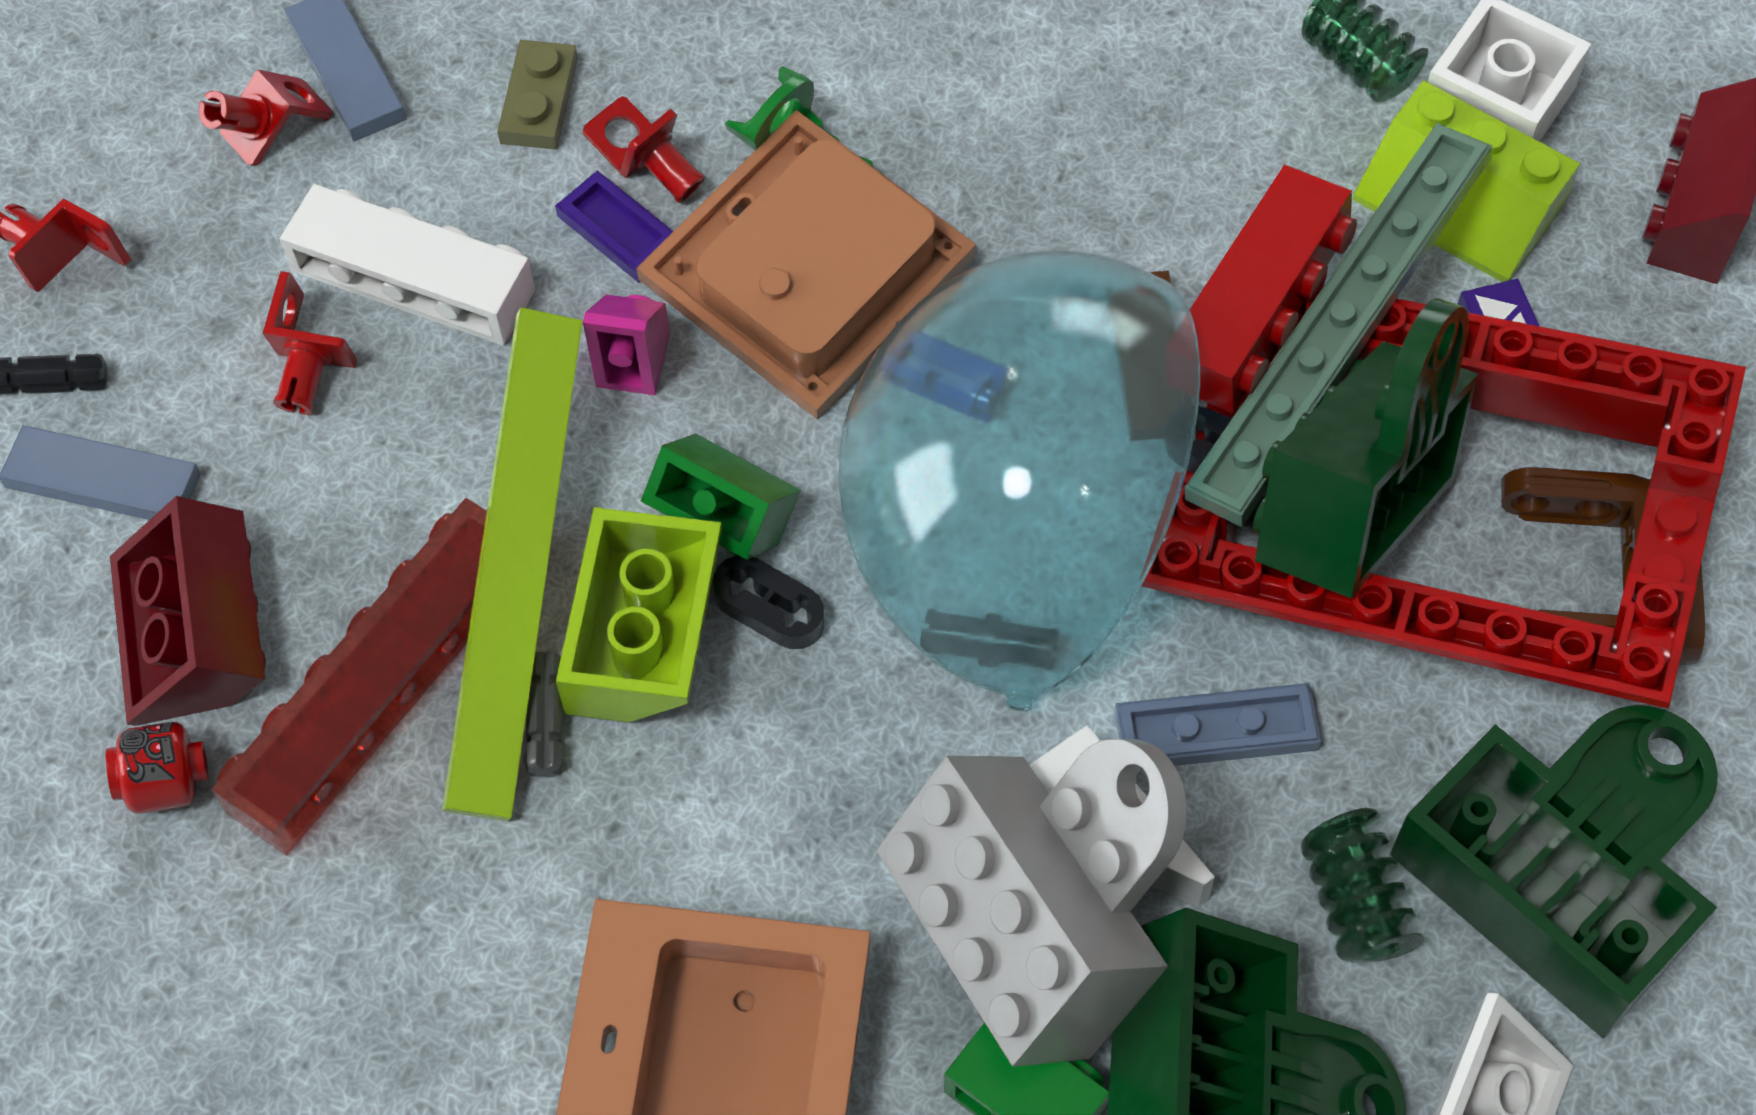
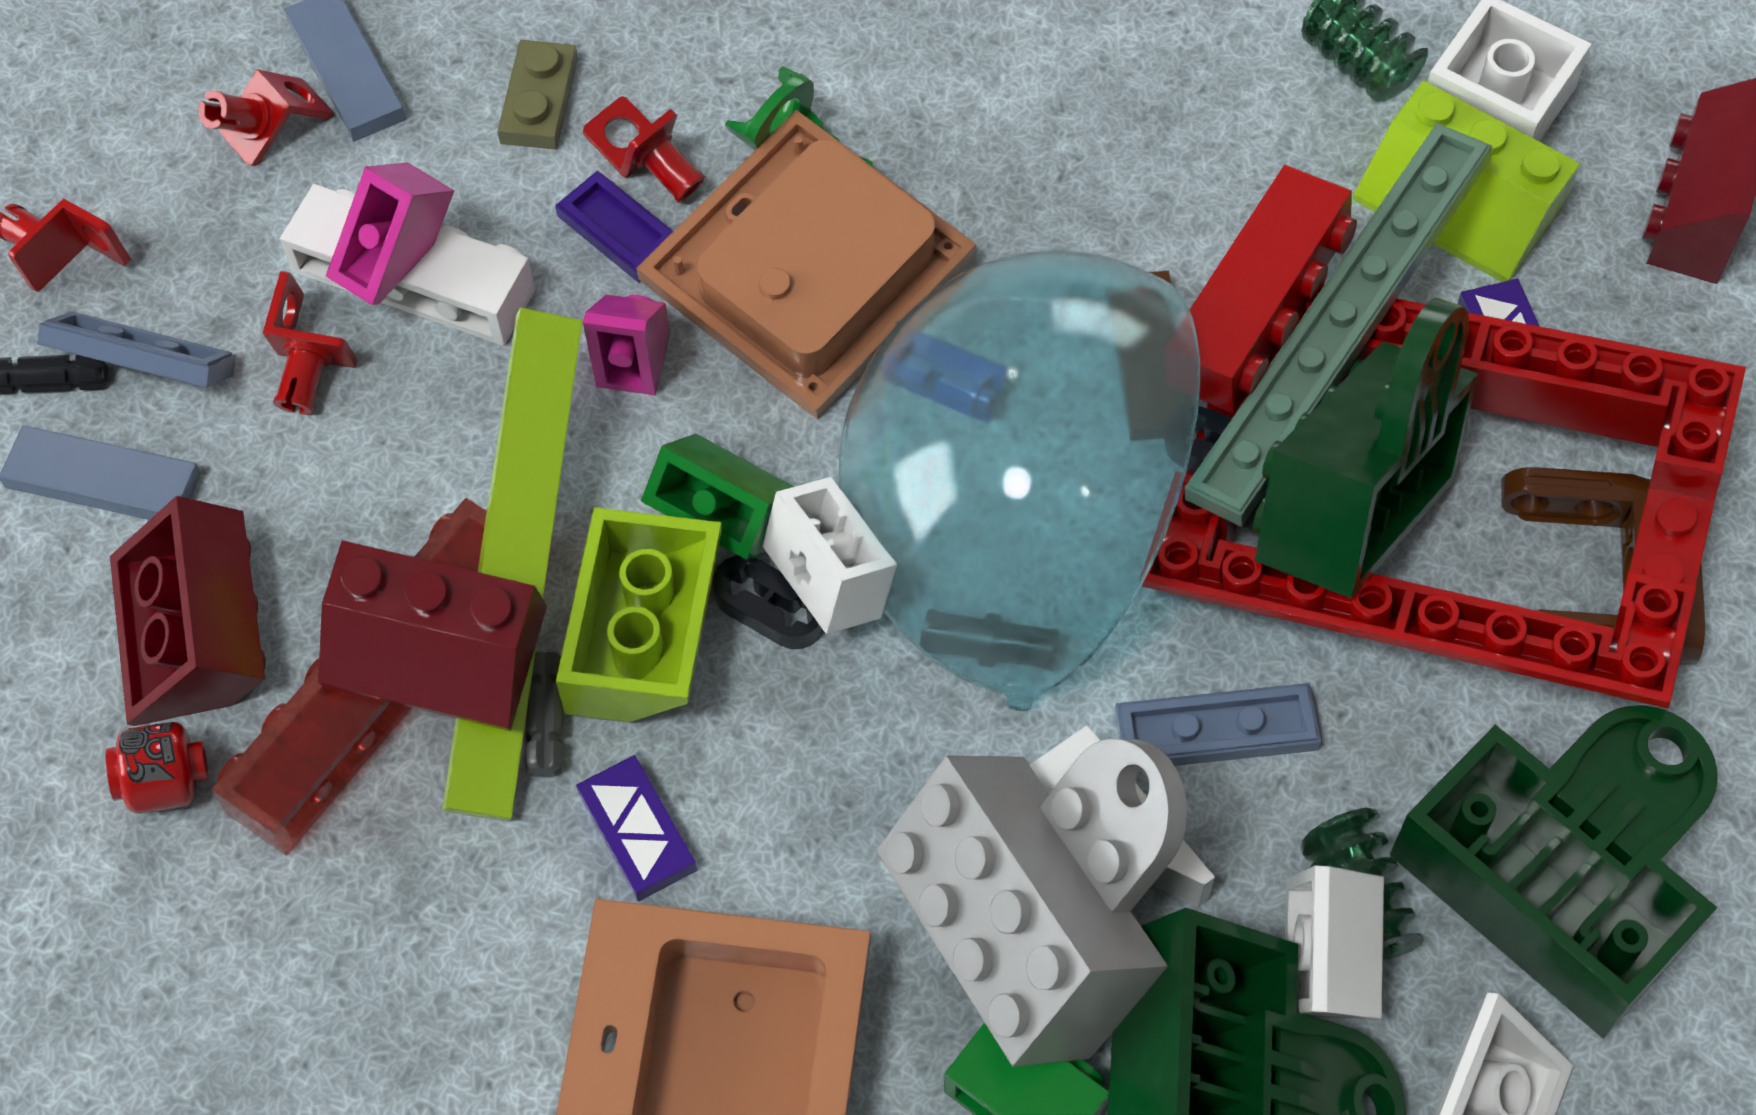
none -> sand blue tile [37,311,236,388]
none -> dark red slope [318,540,547,731]
none -> dark pink slope [326,162,455,305]
none -> dark purple tile [576,755,698,902]
none -> white brick [762,477,898,635]
none -> white slope [1285,866,1384,1019]

